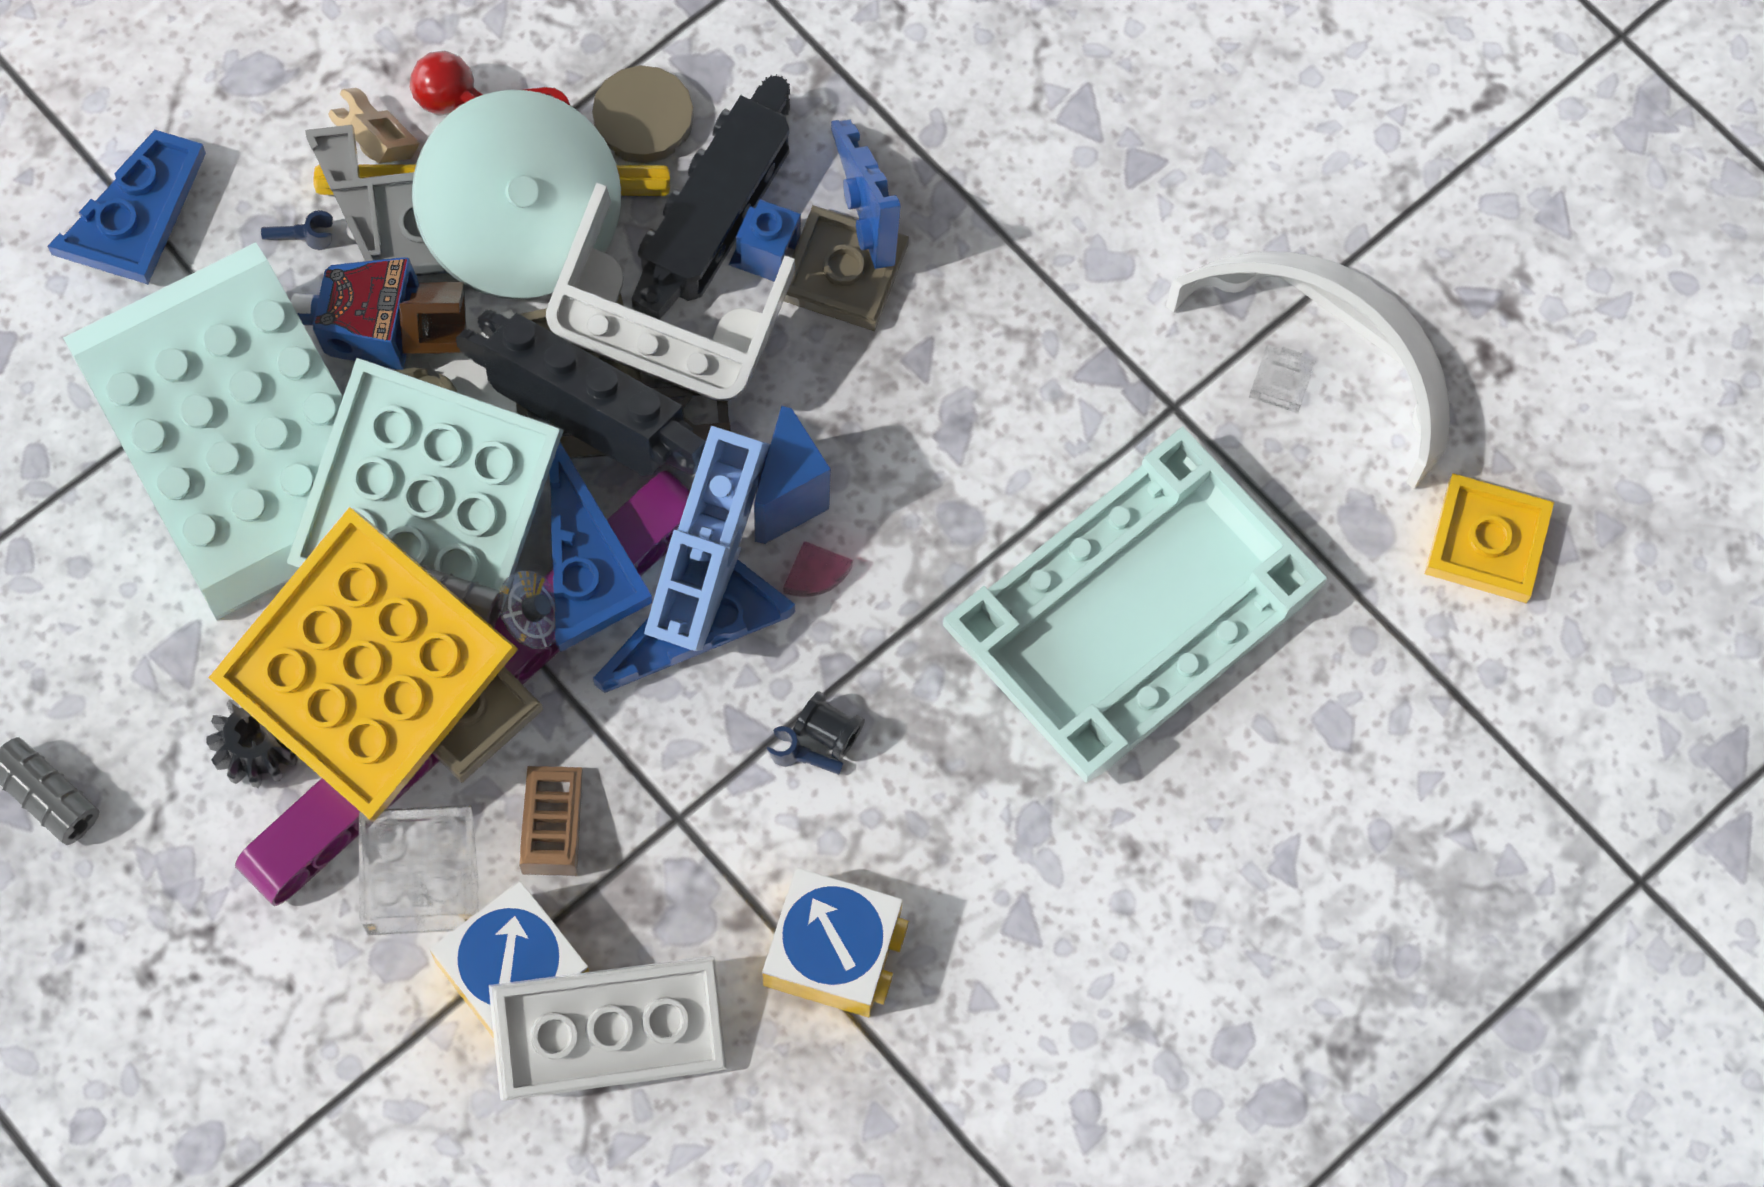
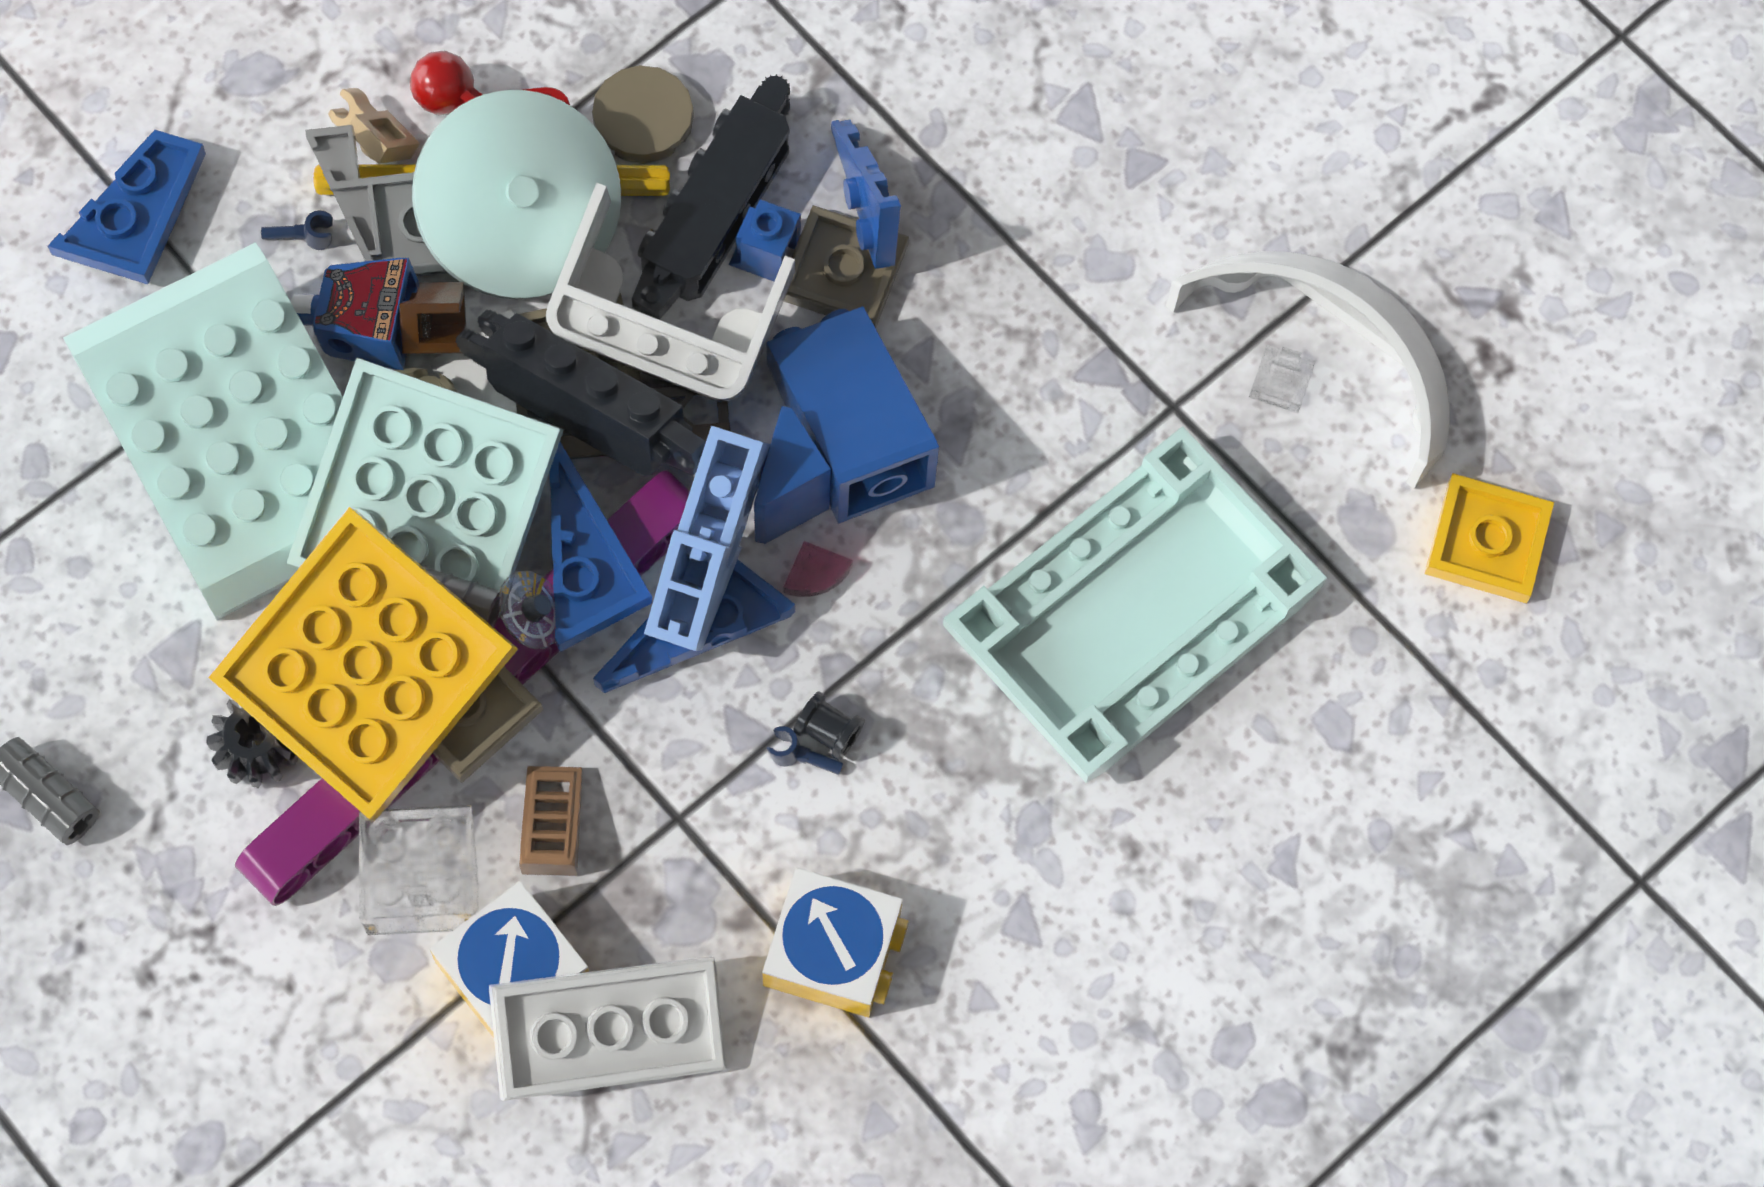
none -> blue slope [766,306,939,524]

